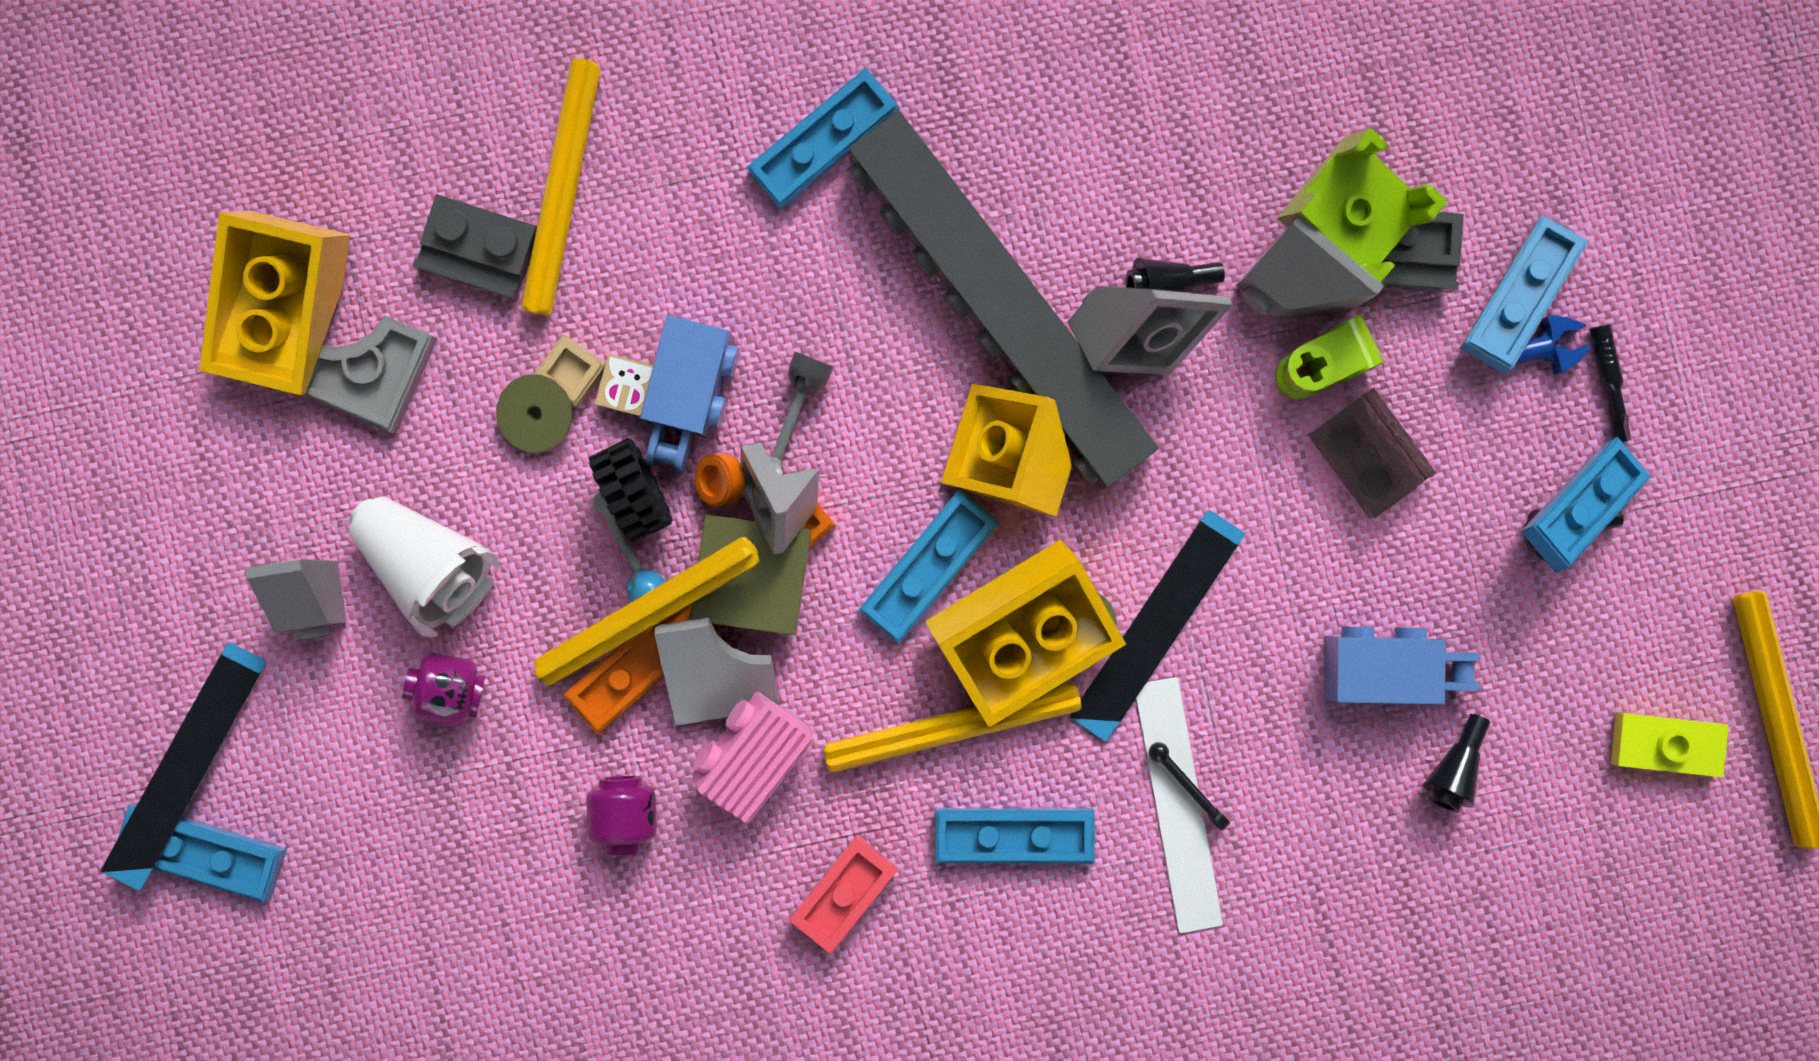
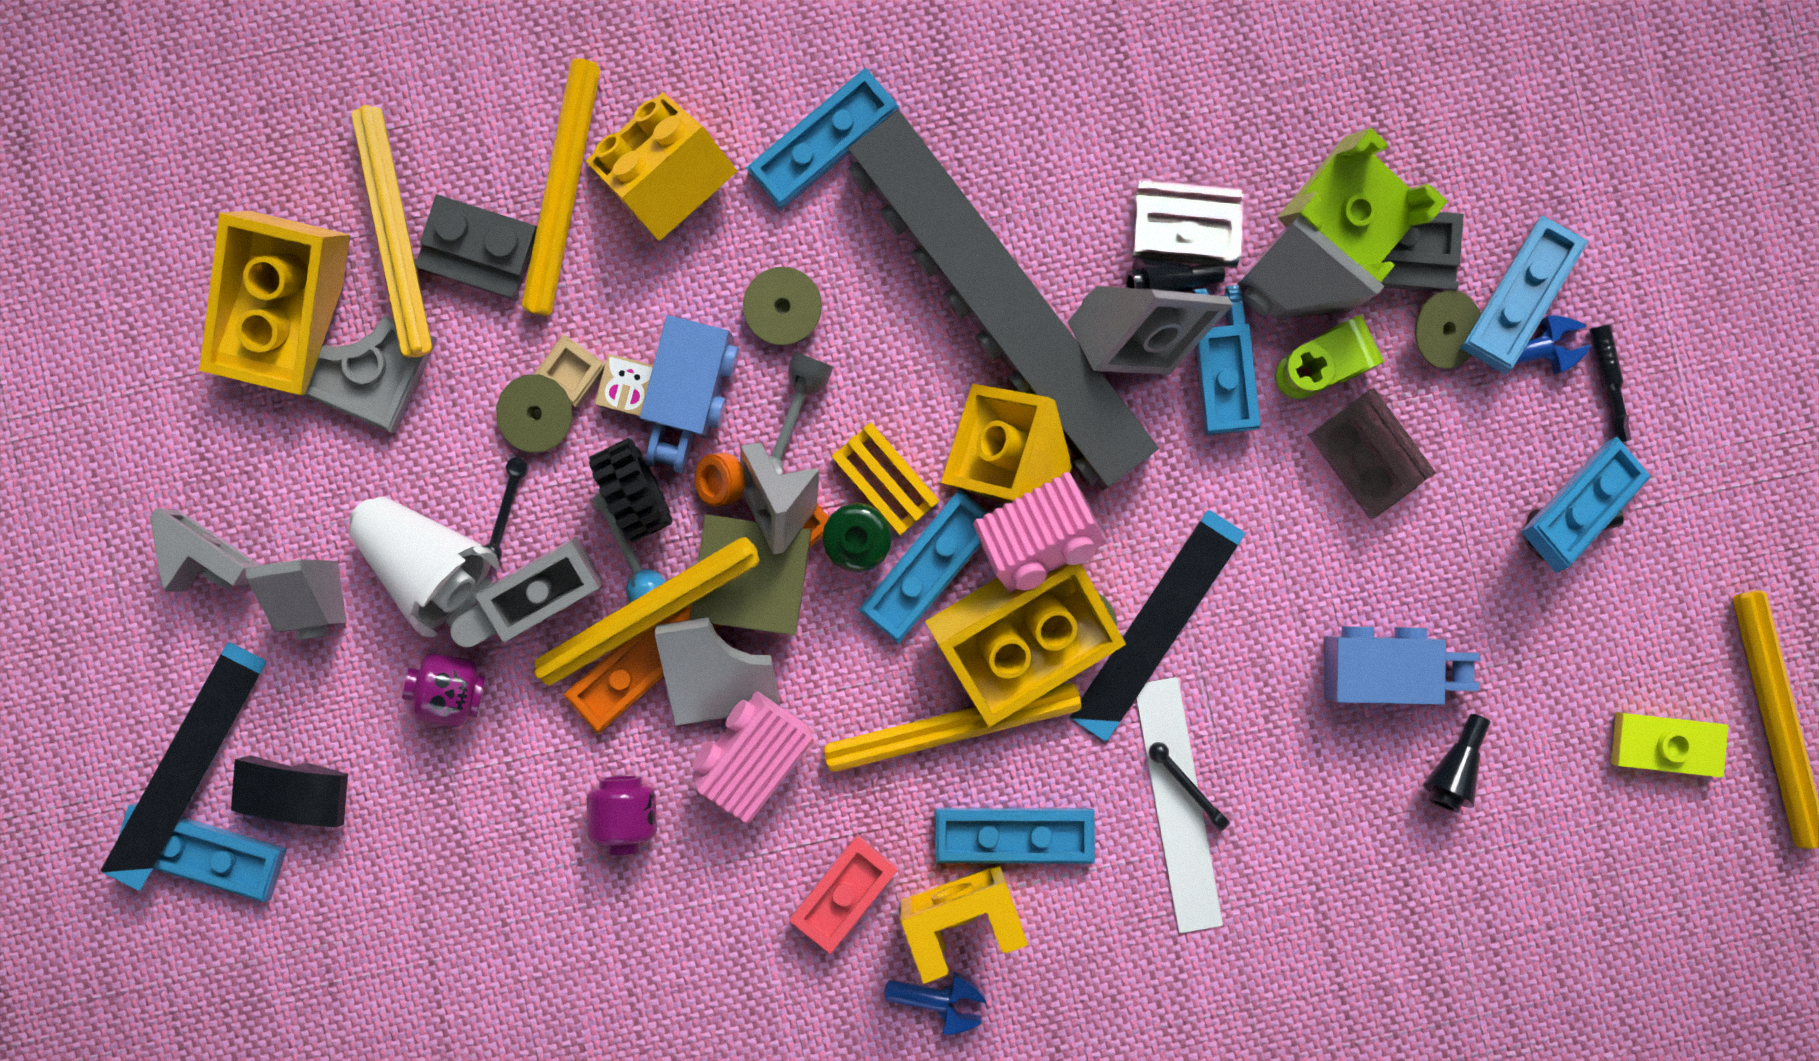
none -> light grey slope [150,508,260,592]
none -> black slope [231,755,348,827]
none -> yellow axle [351,105,433,358]
none -> light grey brick [450,536,603,647]
none -> black hinge [485,457,529,561]
none -> yellow slope [586,92,738,241]
none -> olive piece [743,267,822,345]
none -> dark green head [822,503,892,573]
none -> yellow tile [831,422,940,536]
none -> blue bar [884,972,986,1035]
none -> yellow panel [900,863,1028,984]
none -> bright pink brick [973,473,1107,593]
none -> clear smoke plate [1132,181,1243,268]
none -> dark azure hinge [1193,285,1261,436]
none -> olive piece [1414,290,1480,369]

